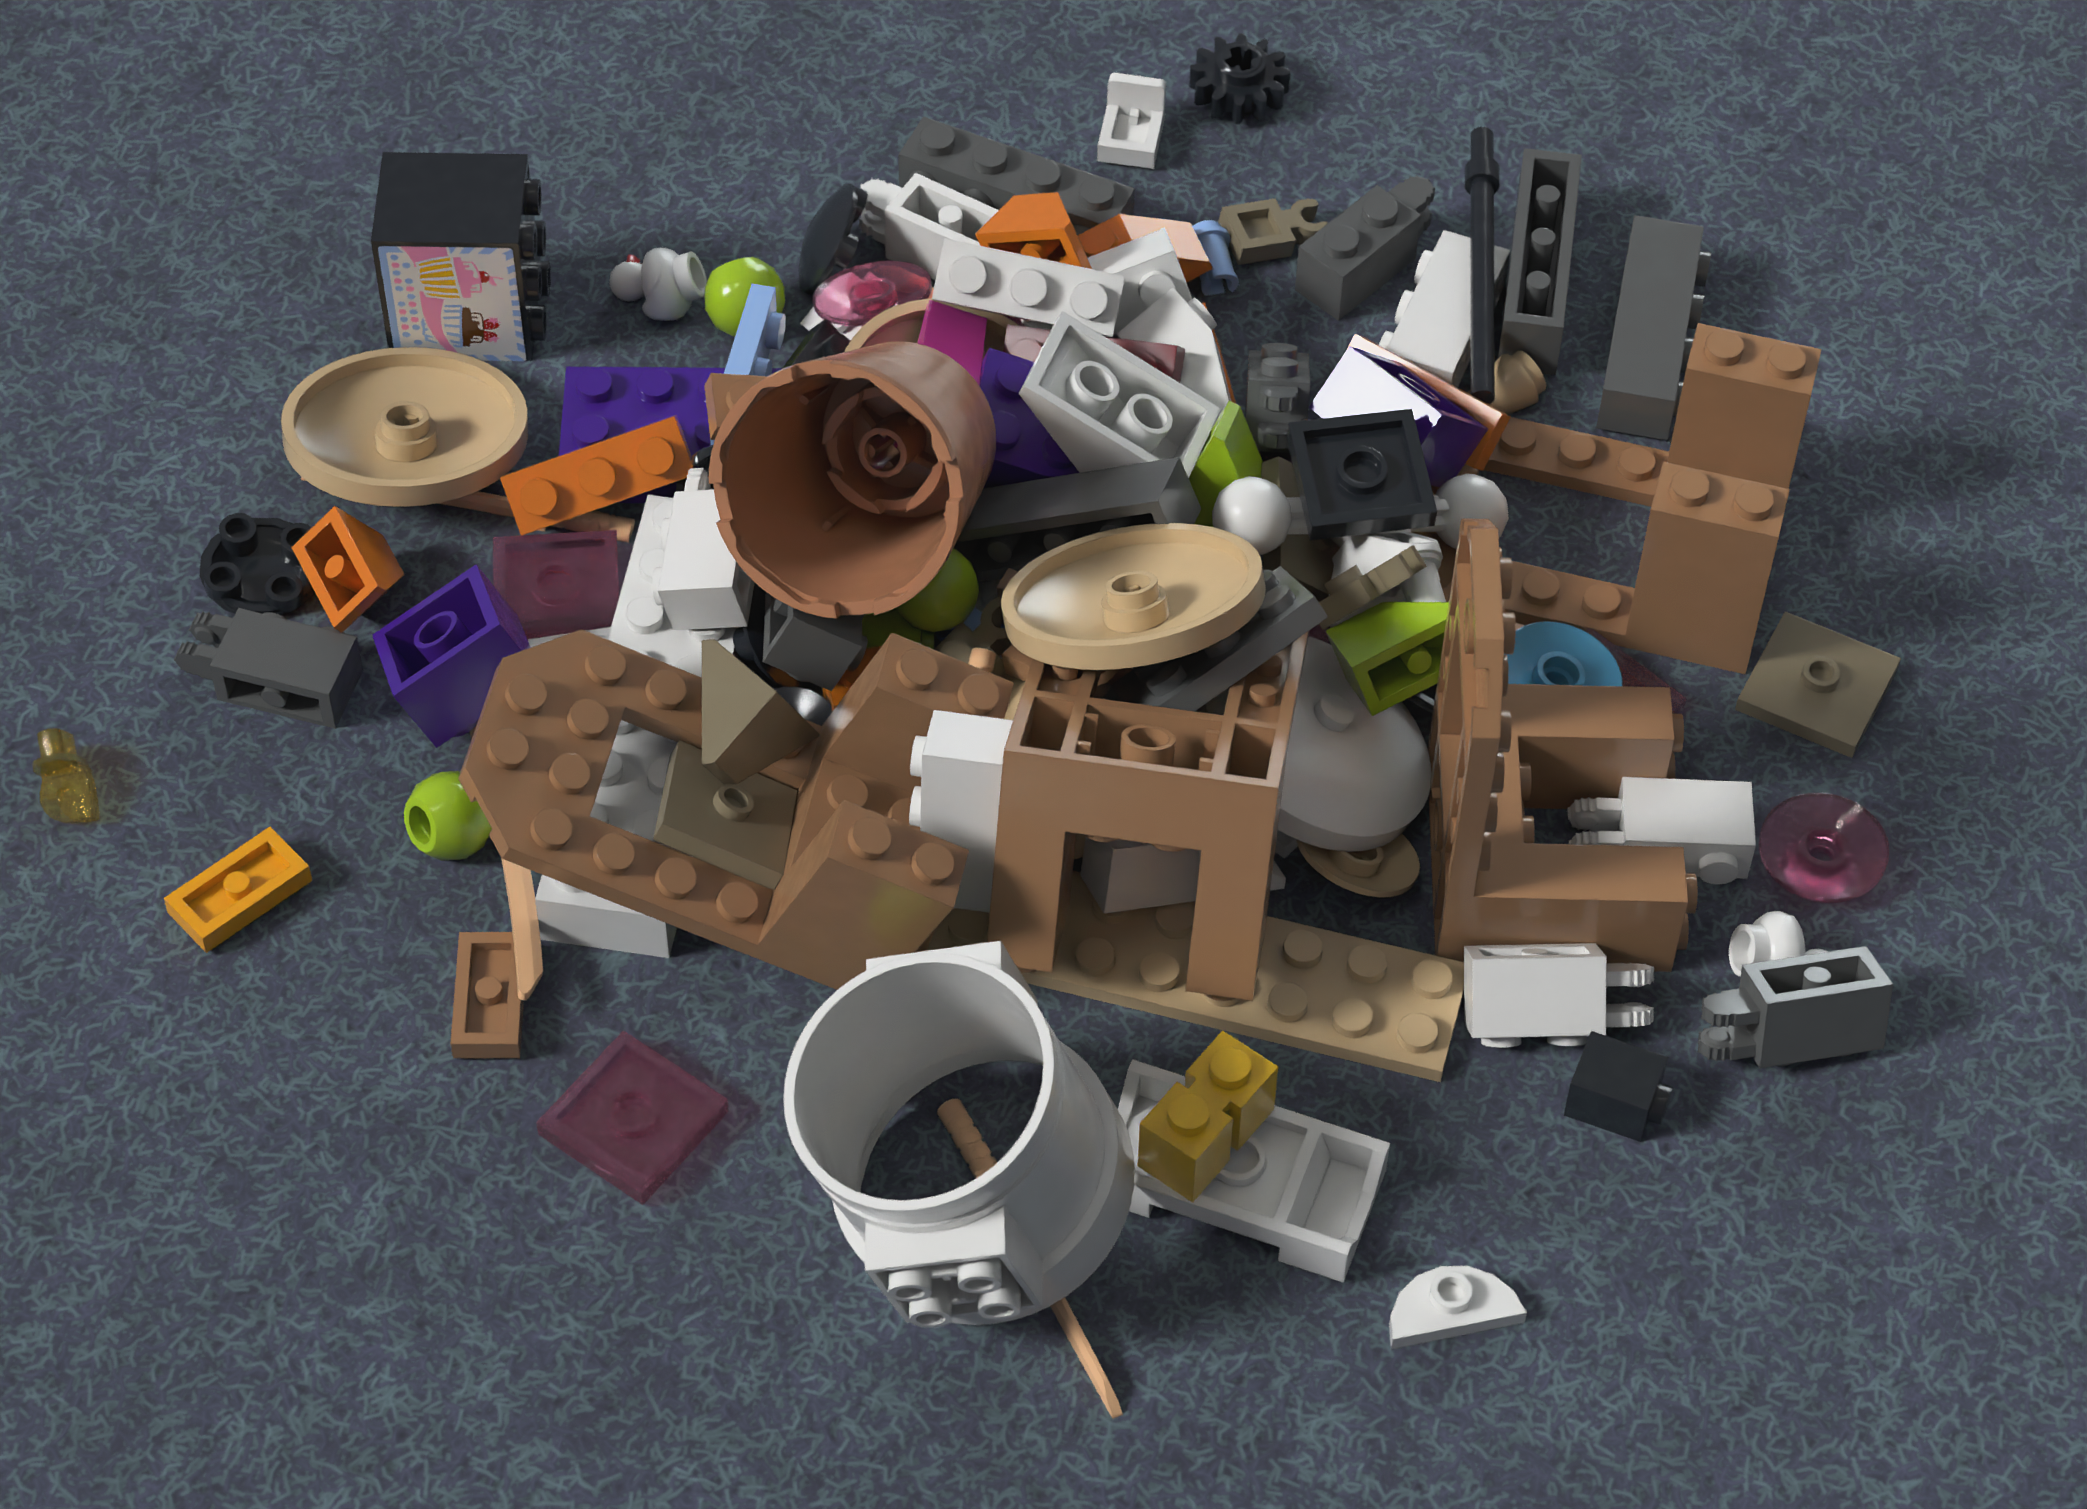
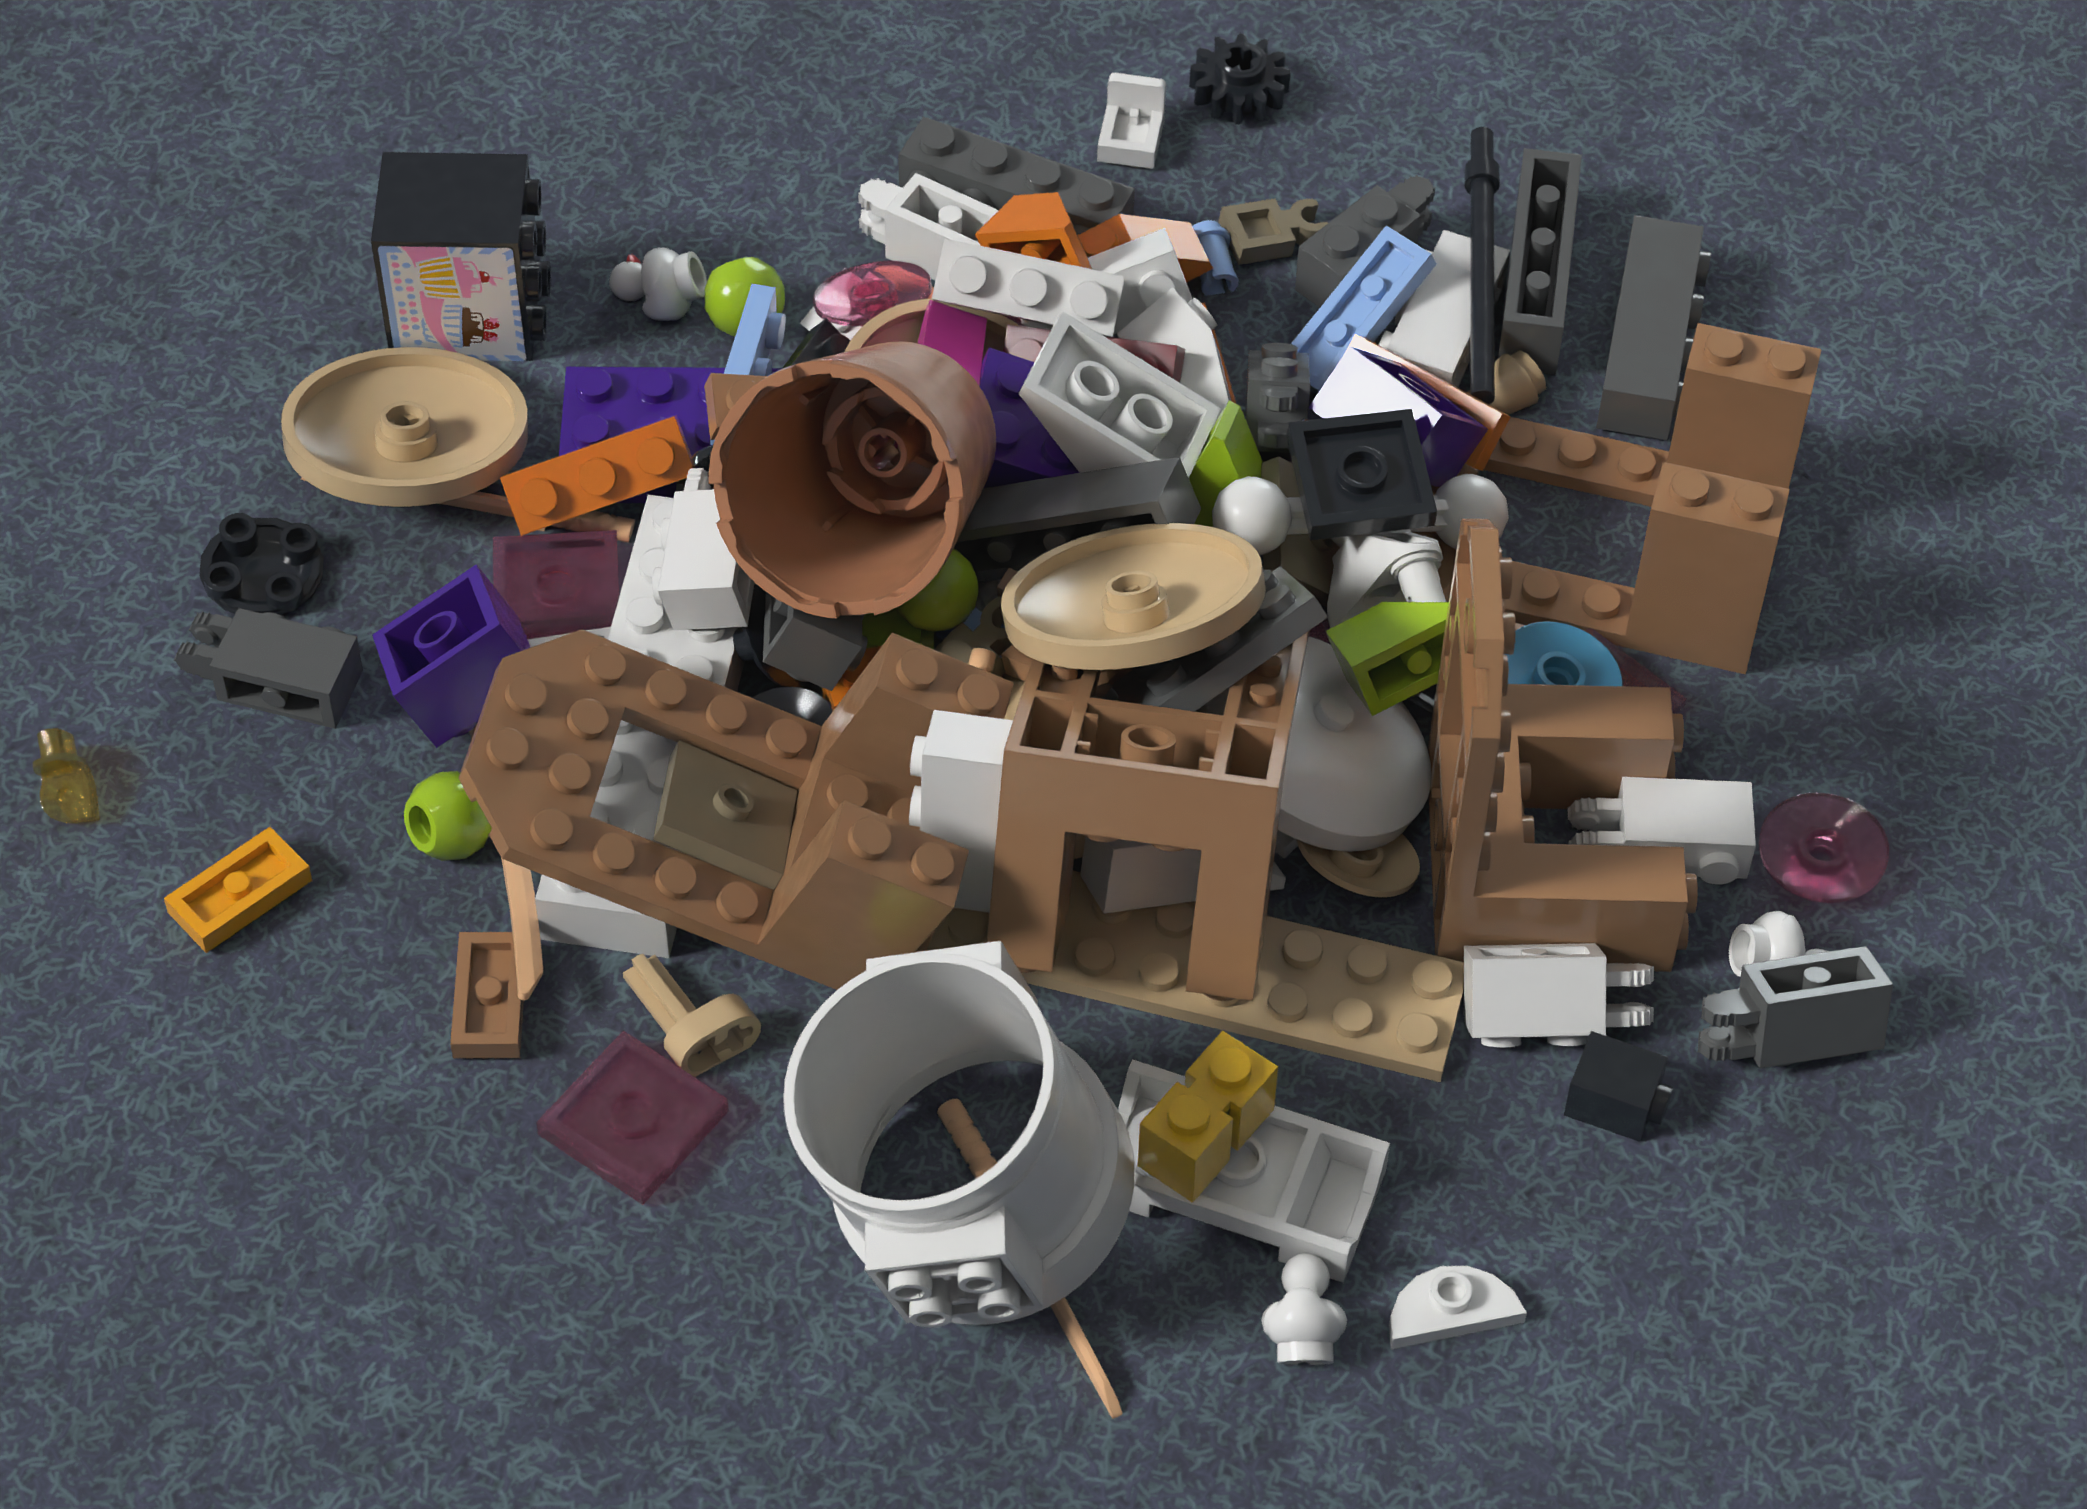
orange slope [291,506,405,633] -> none
dark tan slope [702,639,821,784] -> none
black dish [798,184,868,298] -> none
dark tan plate [1319,545,1427,630] -> none
dark tan plate [1735,611,1901,758] -> none
none -> tan piece [623,953,761,1078]
none -> white animal [1262,1253,1347,1365]
none -> light blue plate [1291,225,1436,395]

